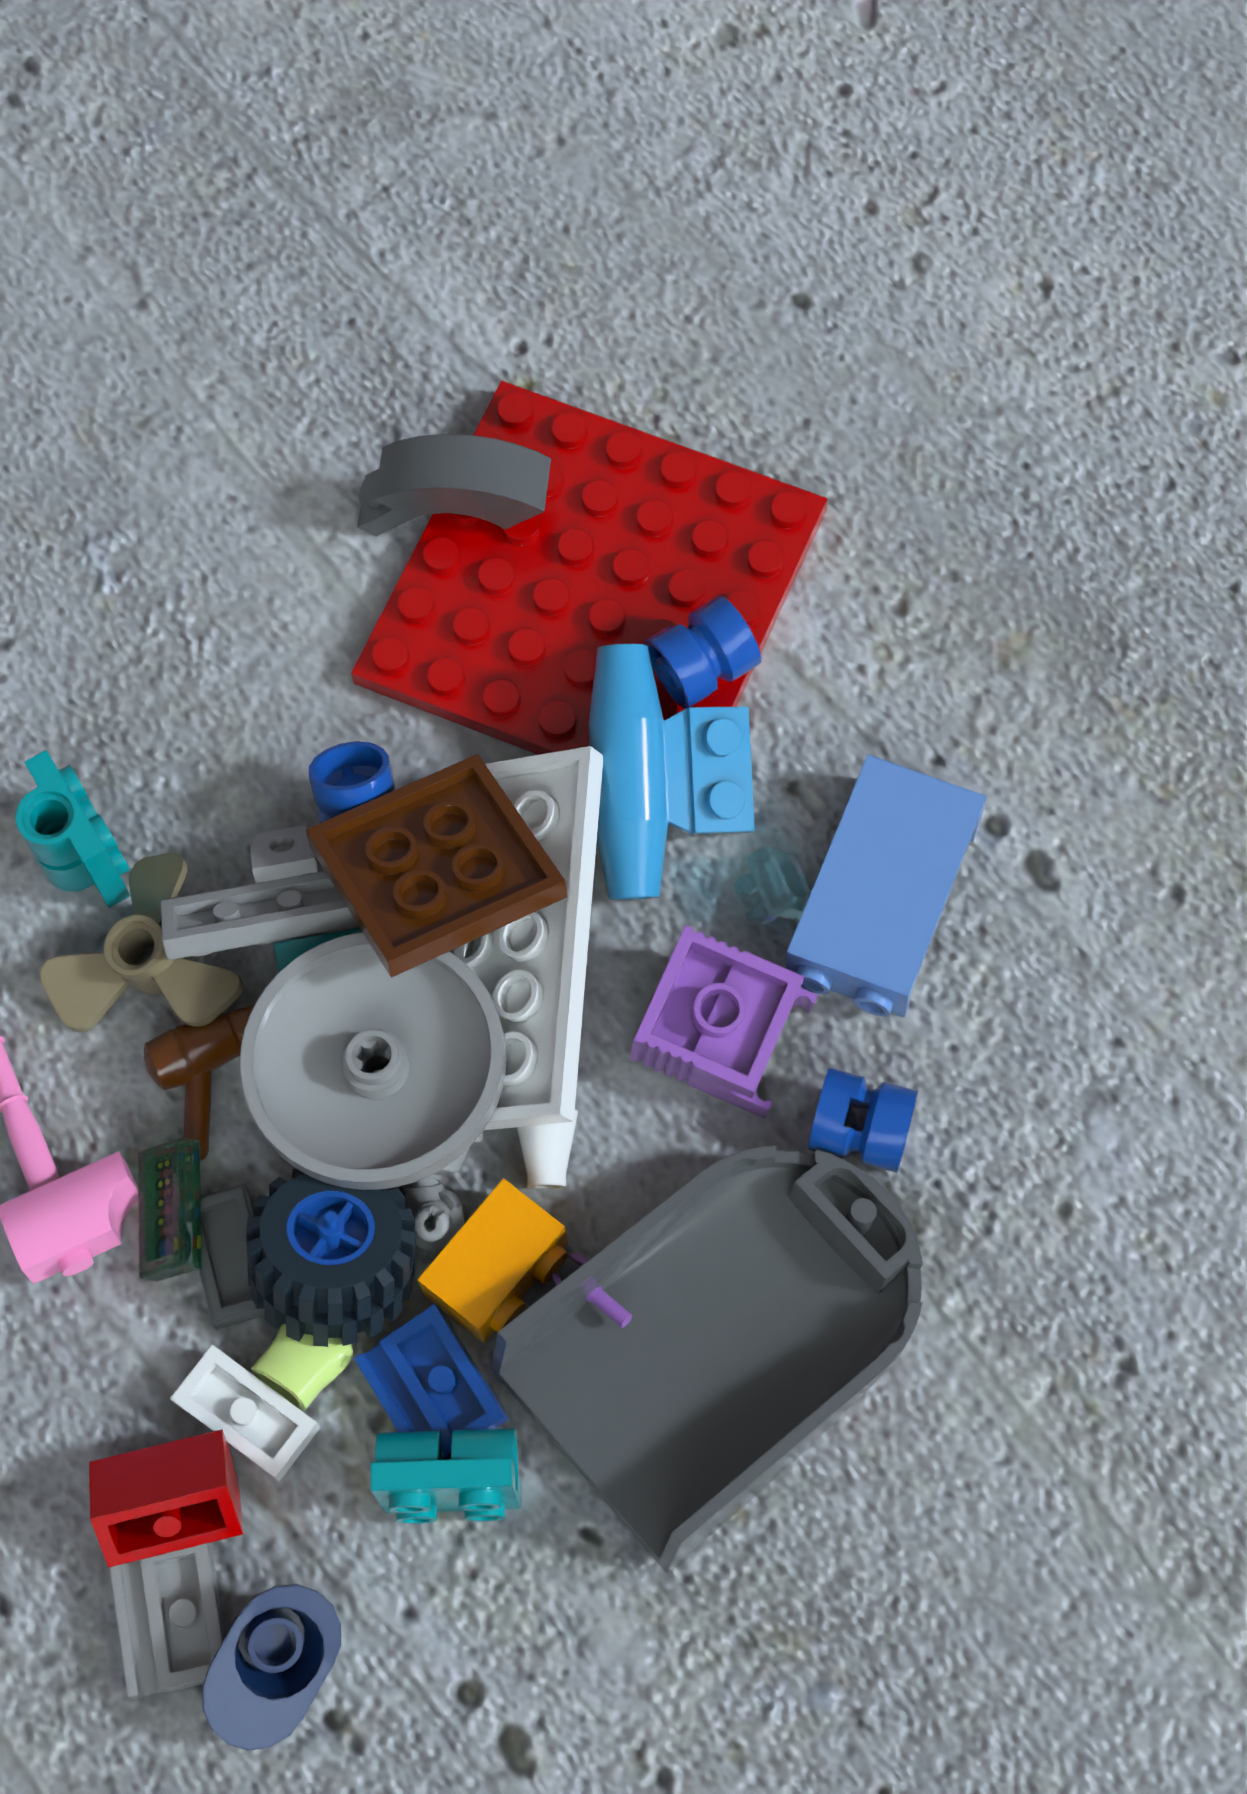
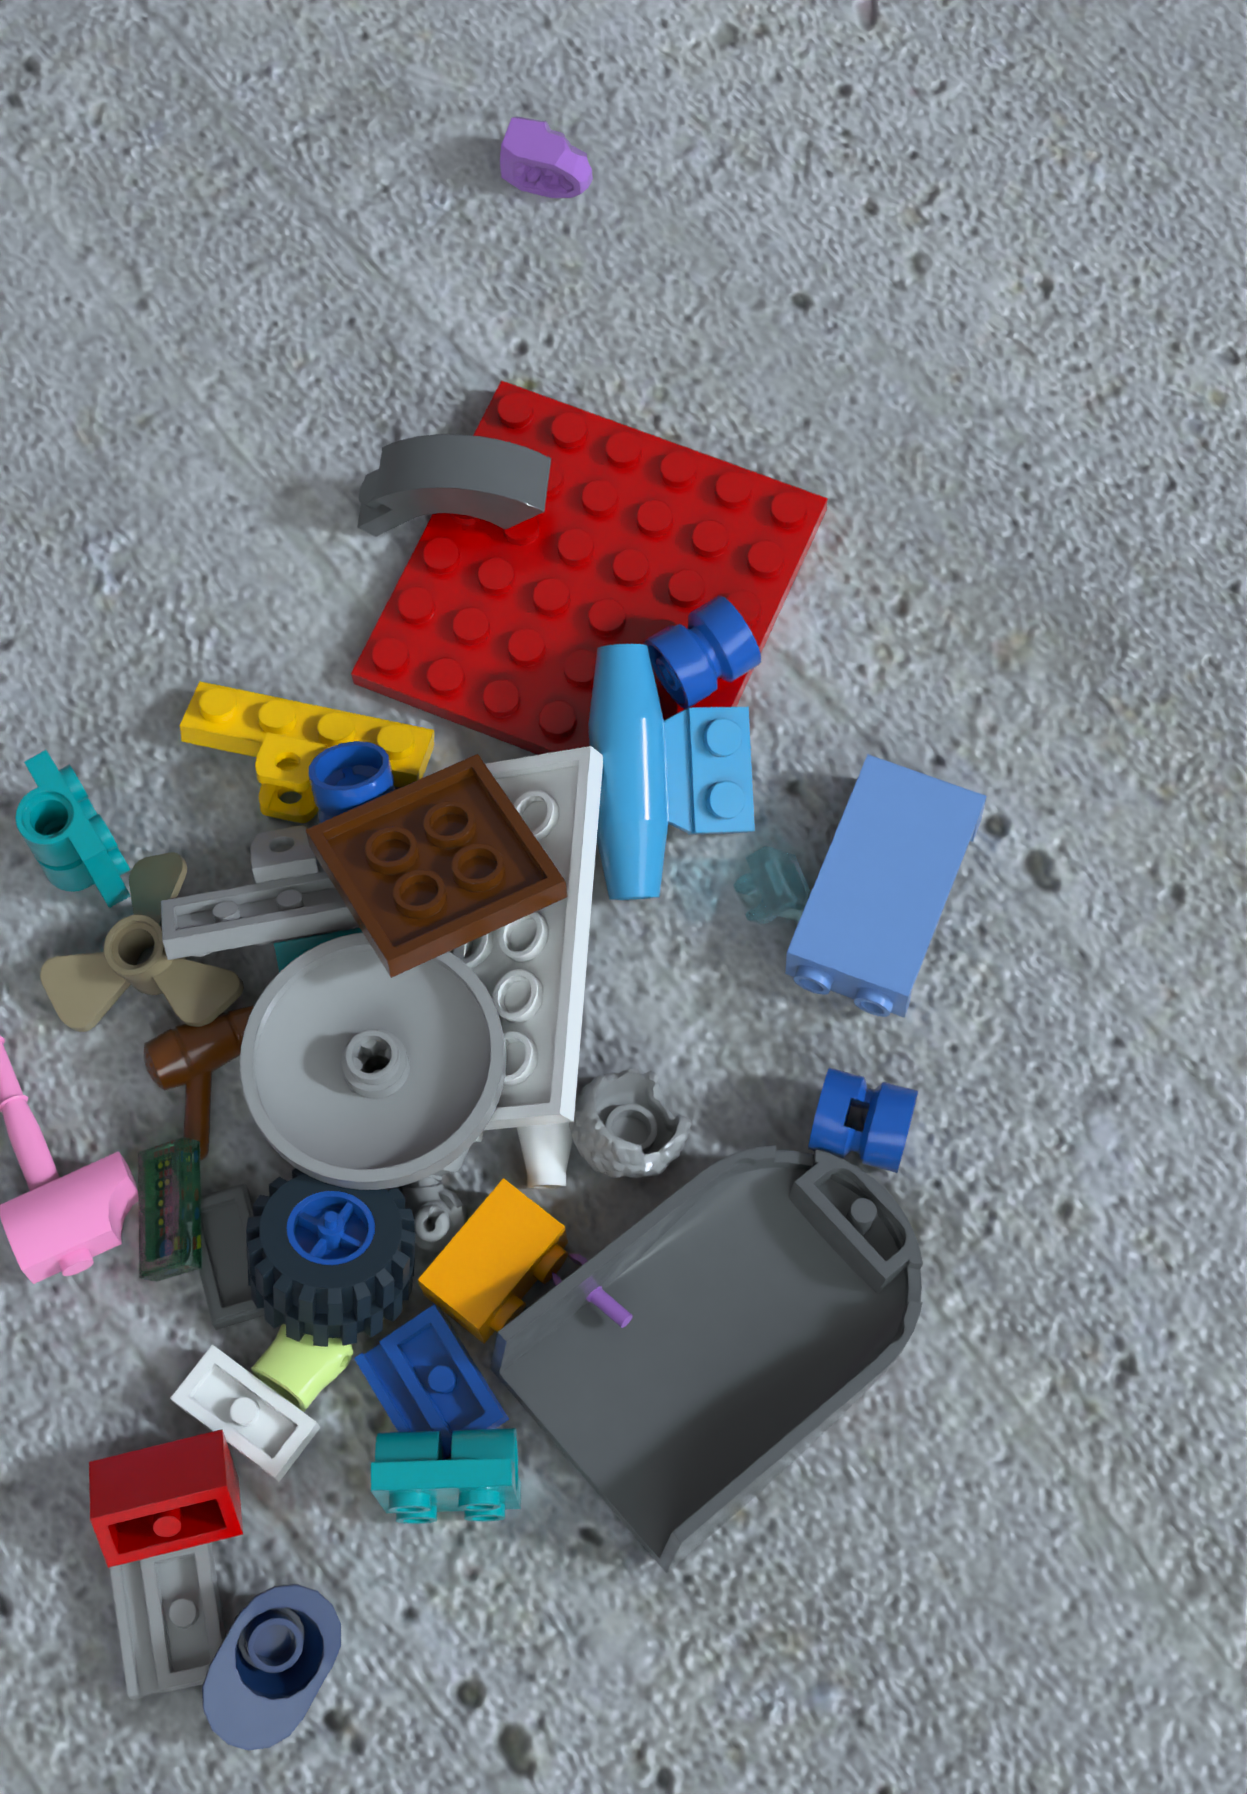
medium lavender piece [629,925,818,1119] -> none
none -> yellow plate [179,681,435,823]
none -> medium lavender rock [500,116,593,198]
none -> light grey hair [569,1069,692,1178]

